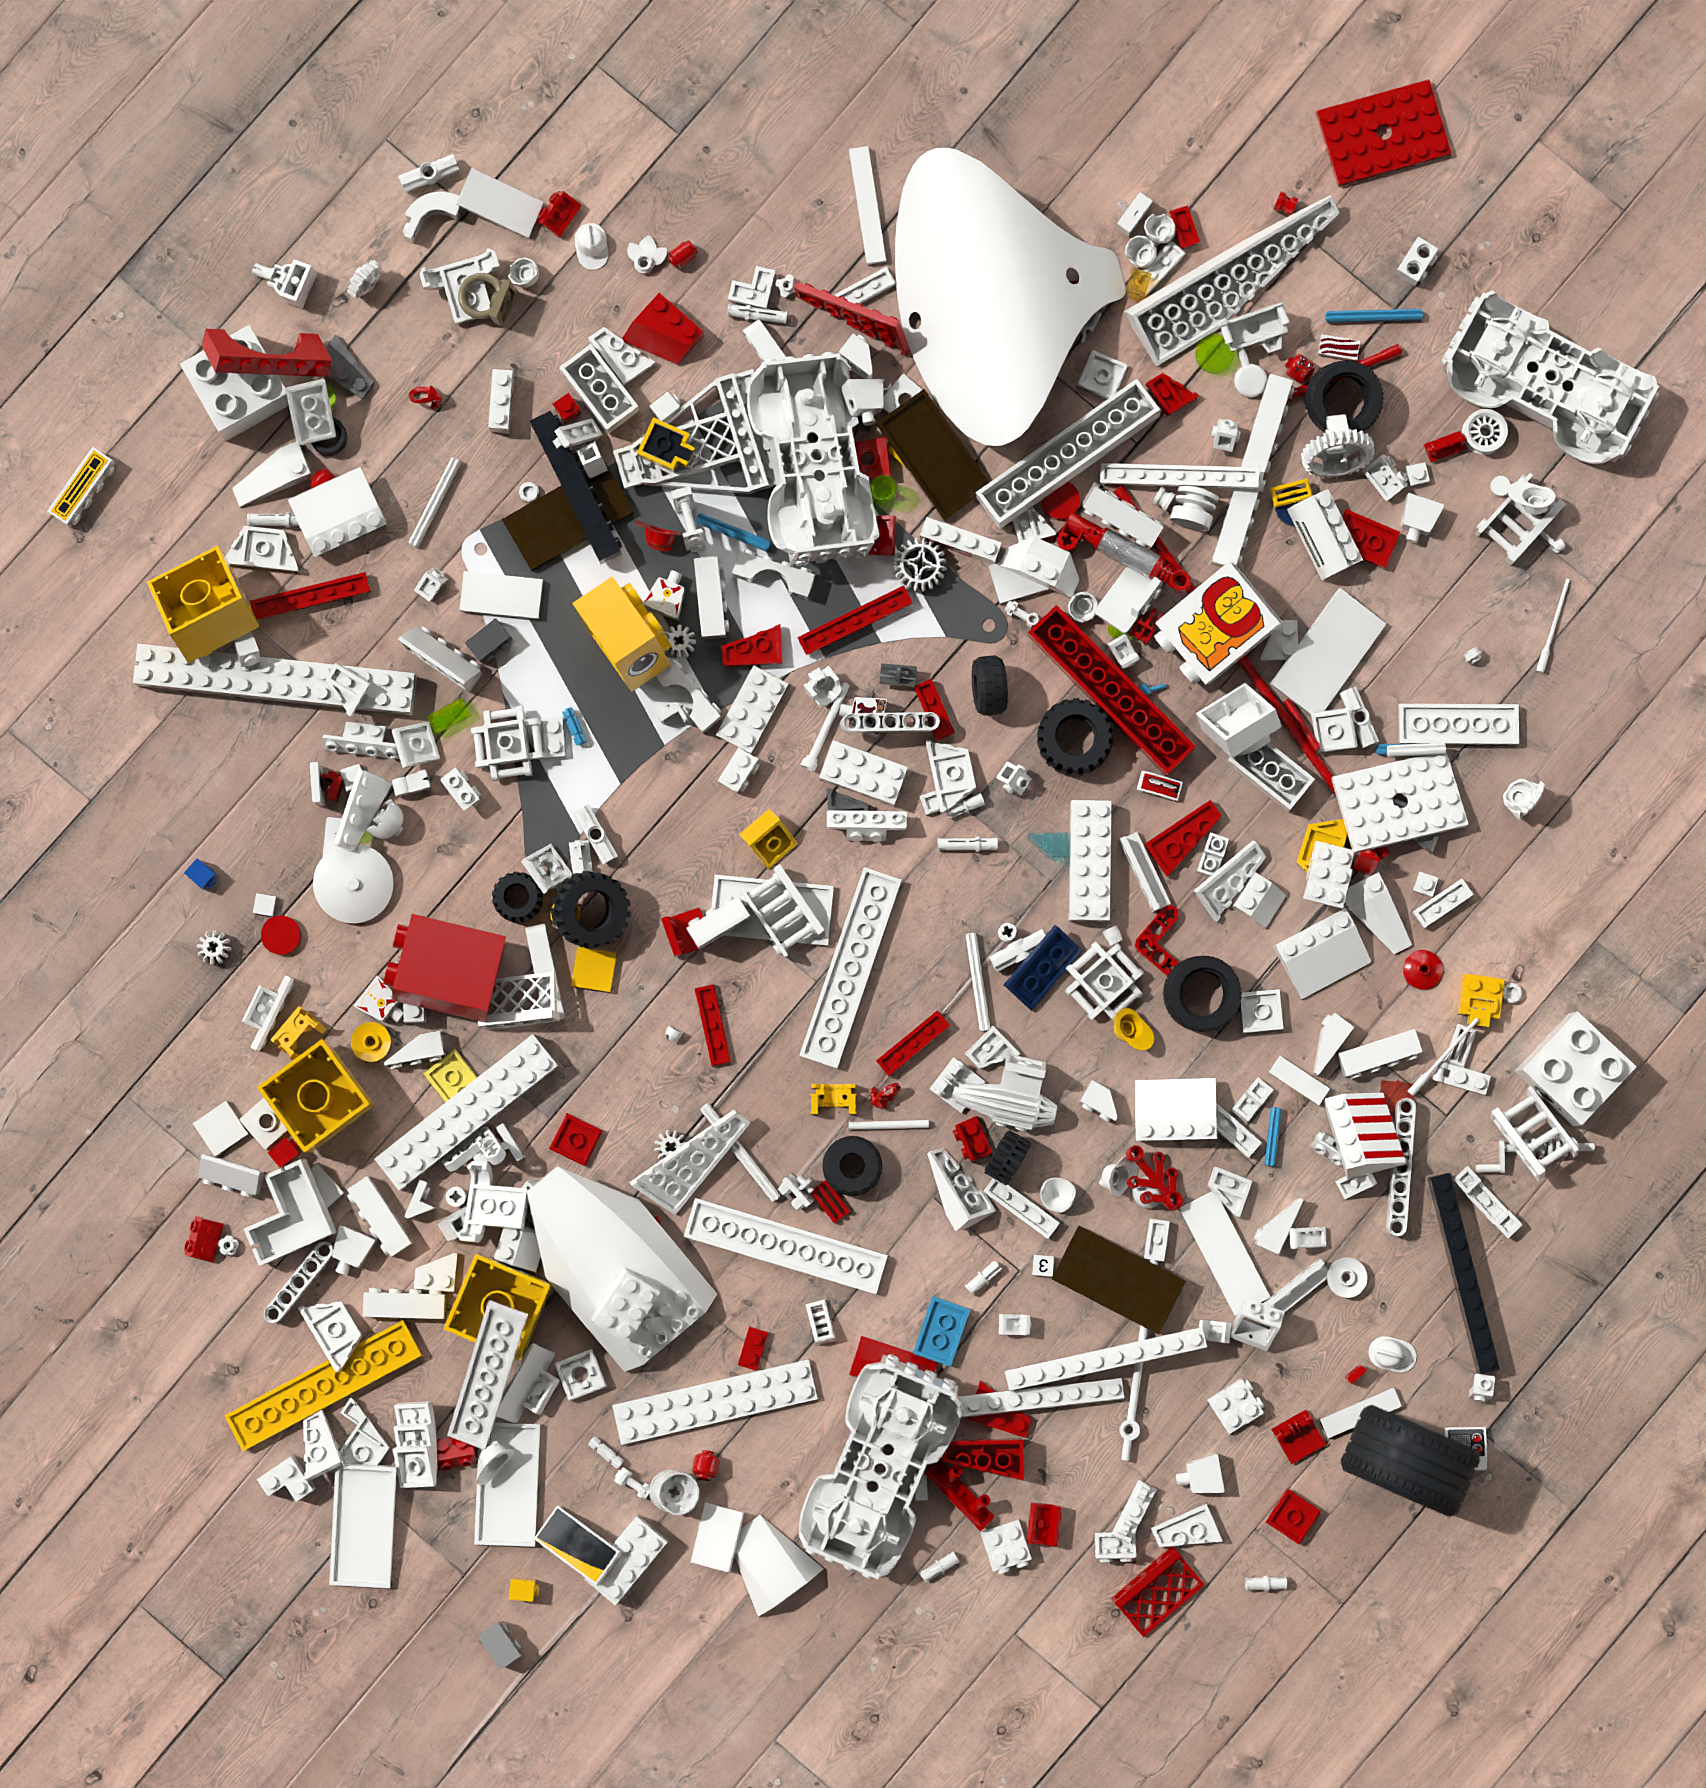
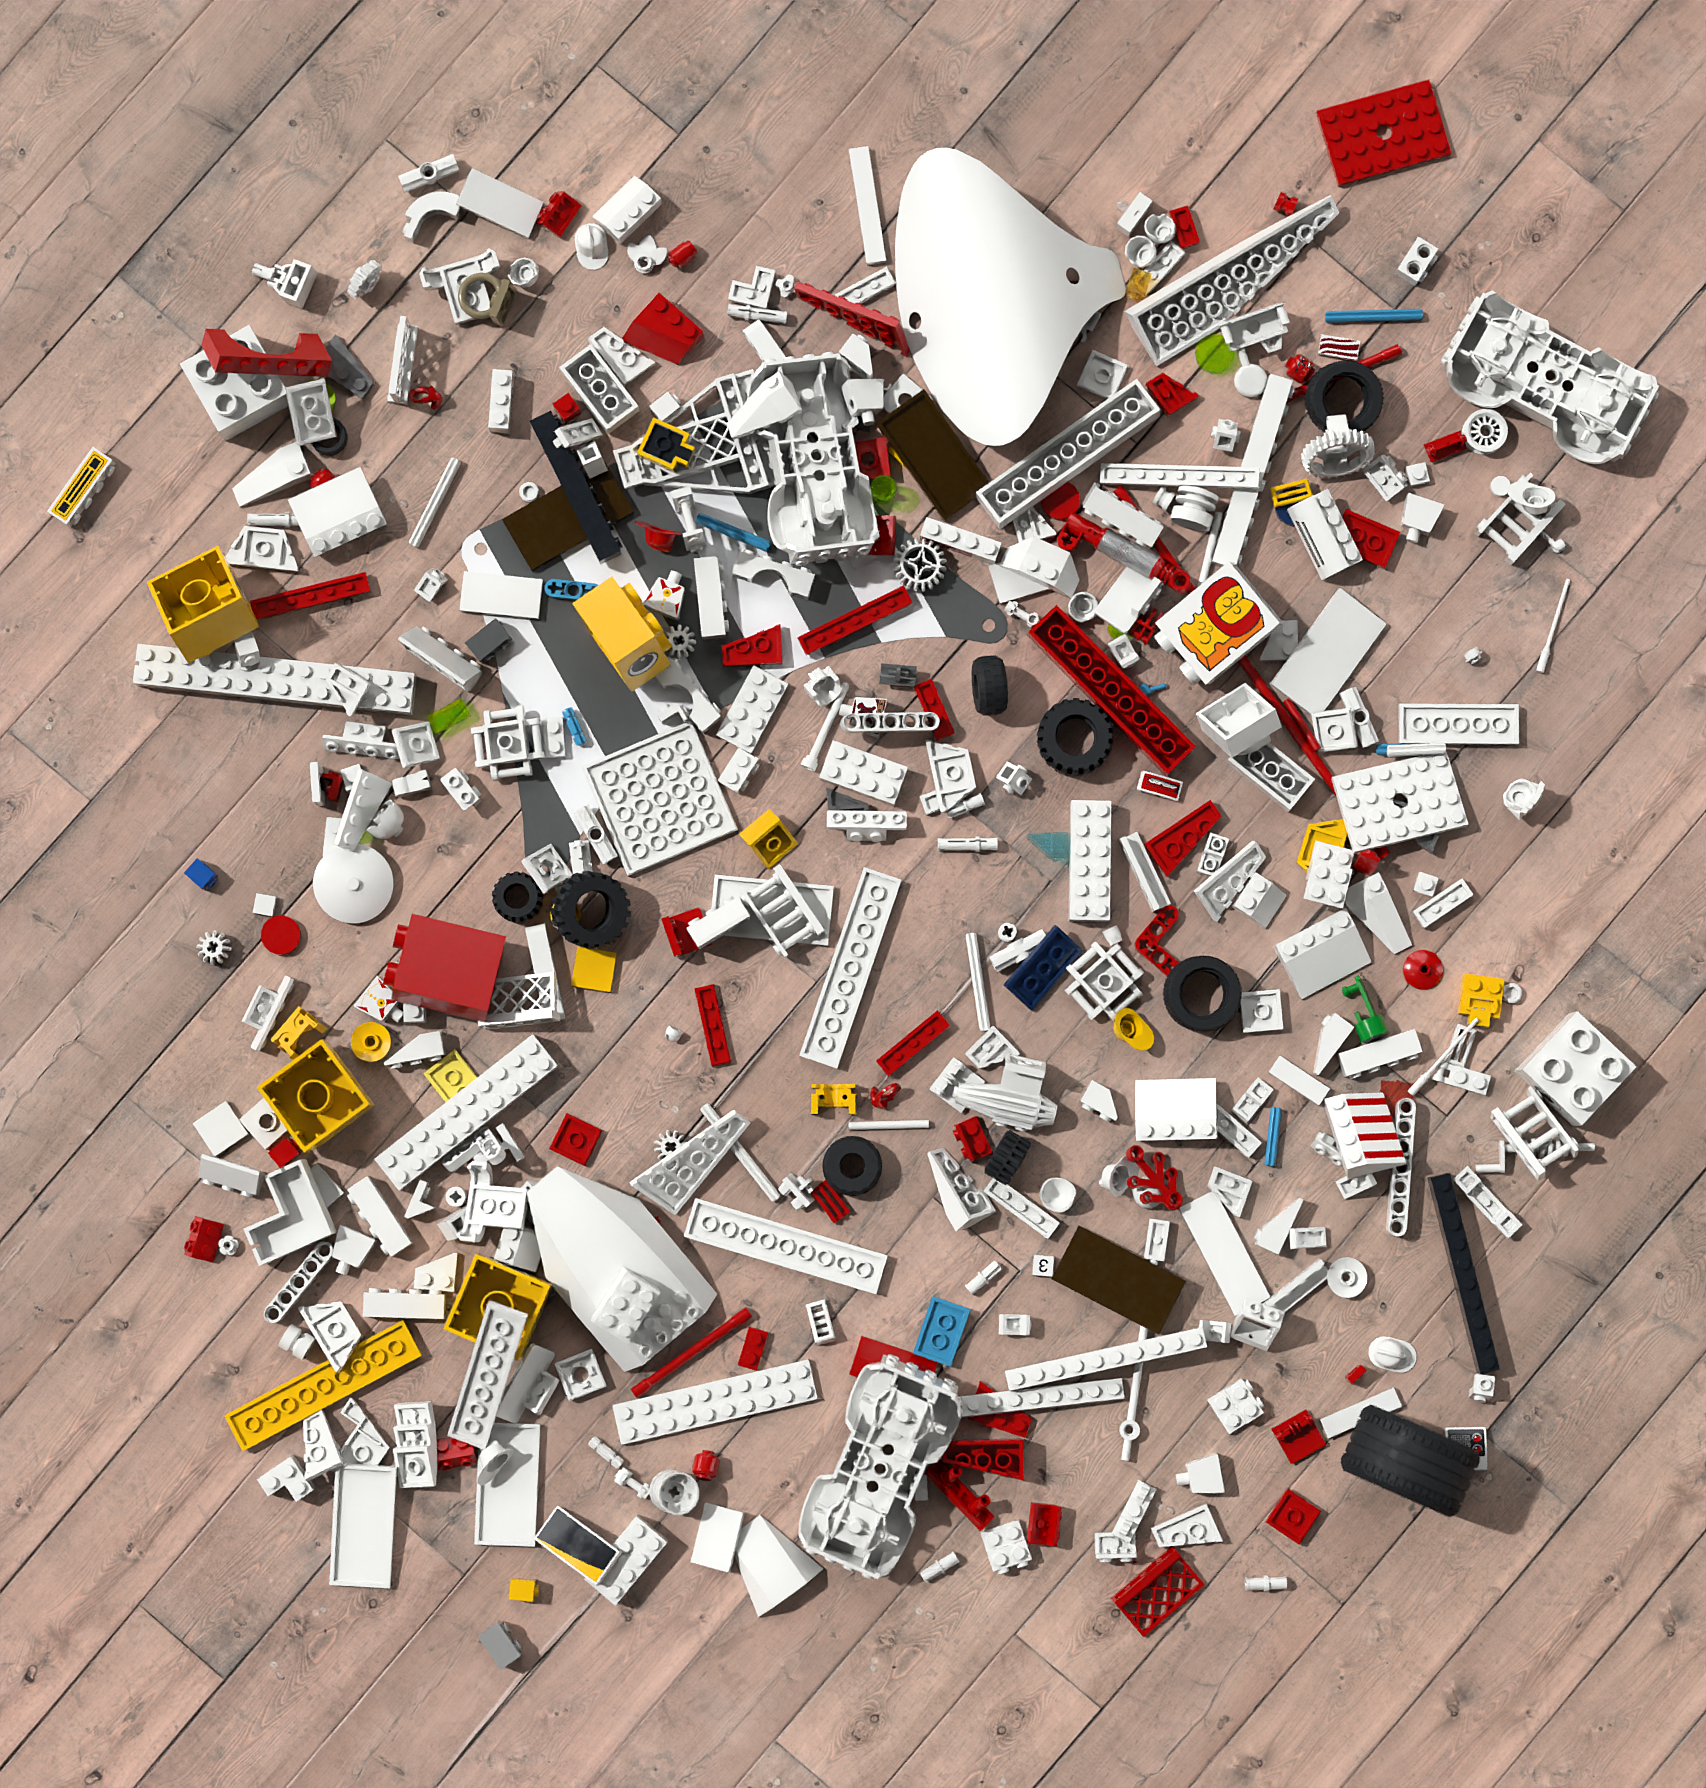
none -> white wheel [278,1324,316,1361]
none -> white fence [387,316,418,405]
none -> dark azure beam [545,579,598,601]
none -> white tile [582,720,738,876]
none -> white slope [592,176,662,244]
none -> red piece [631,1307,752,1399]
none -> white wedge [727,371,802,439]
none -> white bar [1197,512,1223,587]
none -> green piece [1342,975,1390,1044]

